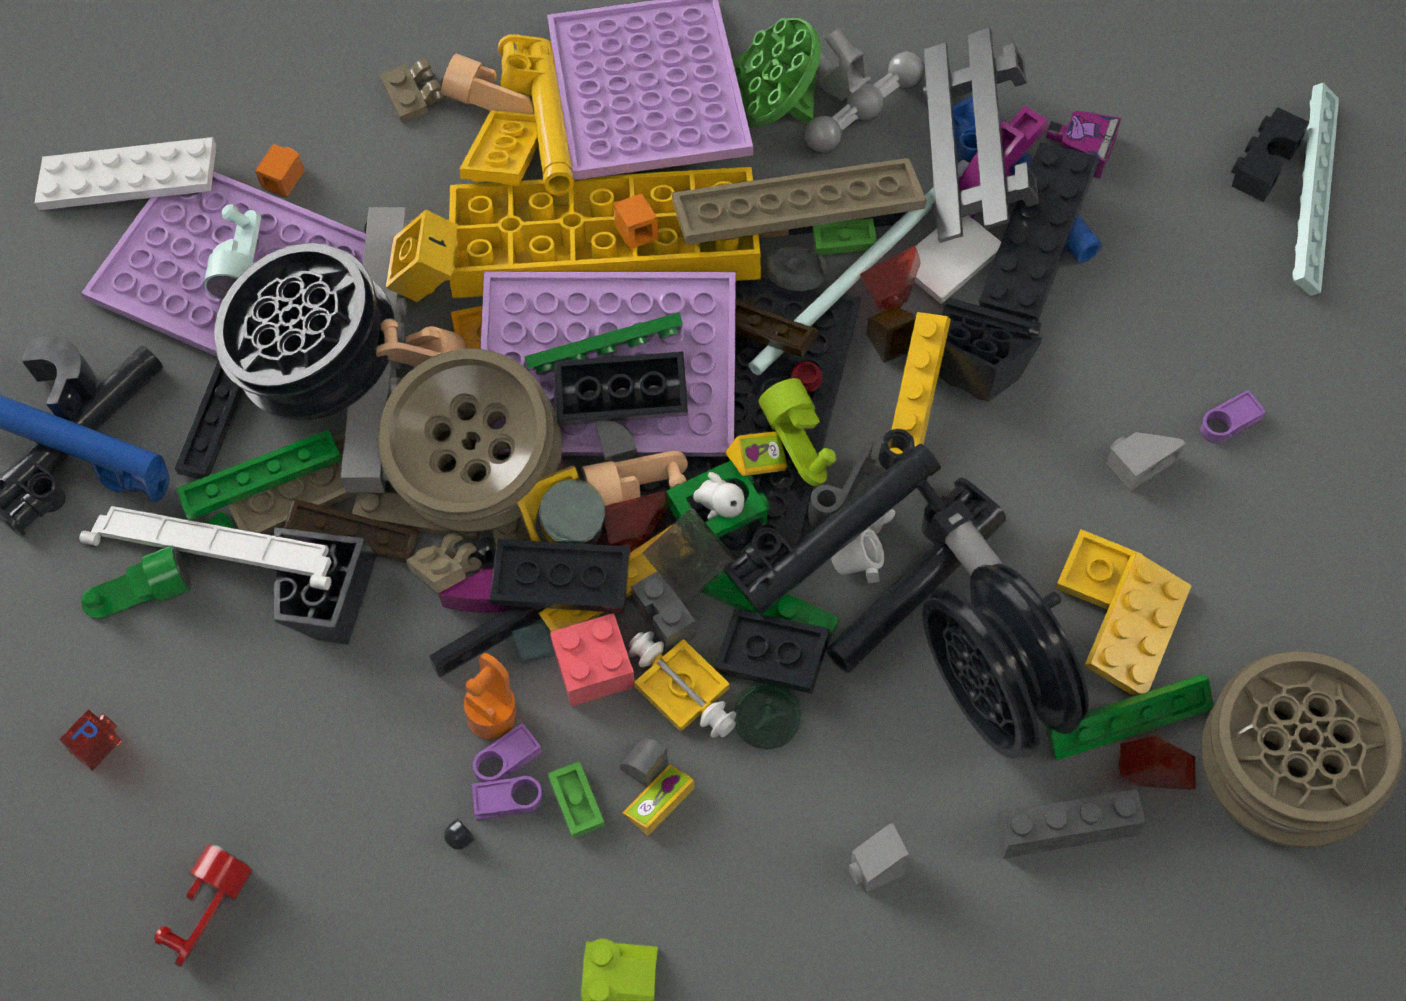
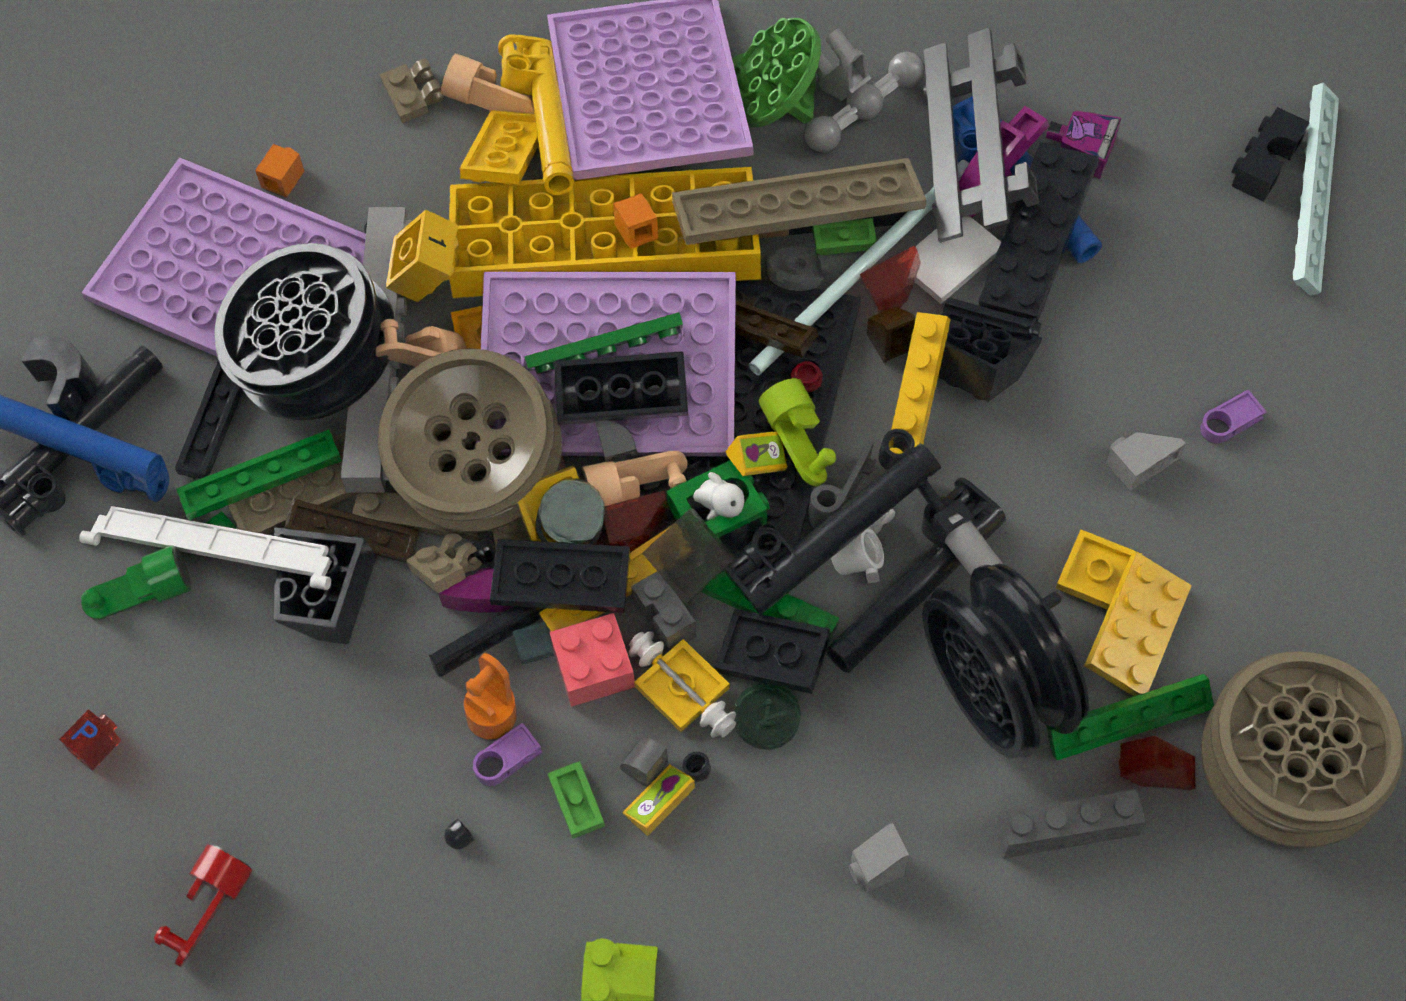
white plate [34,137,216,210] -> none
light aqua piece [204,204,261,300] -> none
medium lavender piece [472,776,543,820] -> none
none -> black hinge [682,752,711,782]

